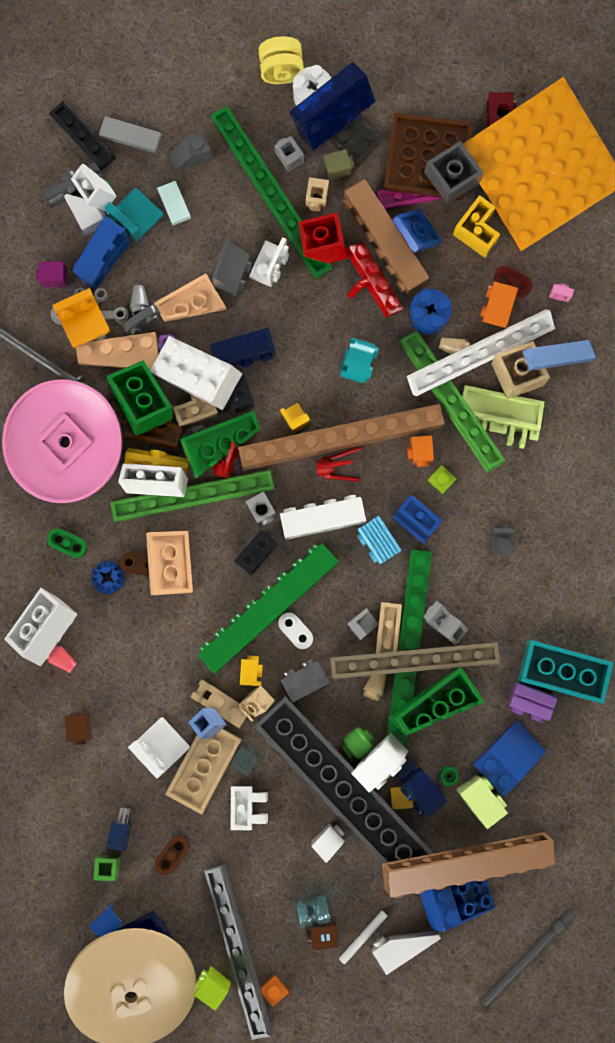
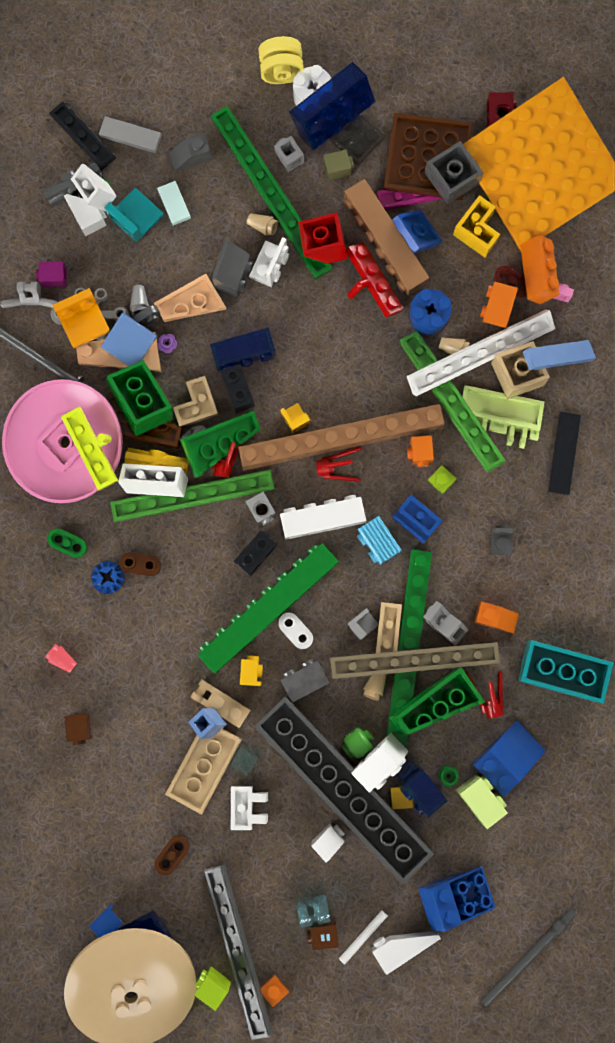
white brick [4,588,77,667] -> none
blue wedge [72,216,131,290] -> none
bright green brick [94,854,121,881] -> none
dark blue piece [106,807,132,851] -> none
white bracket [128,717,190,778] -> none
light nougat plate [146,531,193,595] -> none
white brick [150,336,242,410] -> none
tan brick [237,685,275,721] -> none
tan brick [306,177,329,212] -> none
teal brick [339,337,379,383] -> none
medium nougat brick [382,832,555,898] -> none
medium lavender brick [507,682,558,723] -> none
none -> light grey piece [0,282,58,308]
none -> neon yellow plate [61,407,118,490]
none -> medium blue tile [101,313,157,366]
none -> tan cone [247,213,278,236]
none -> red plant [466,671,504,718]
none -> orange slope [473,602,519,634]
none -> orange brick [520,234,560,304]
none -> black tile [548,412,581,495]

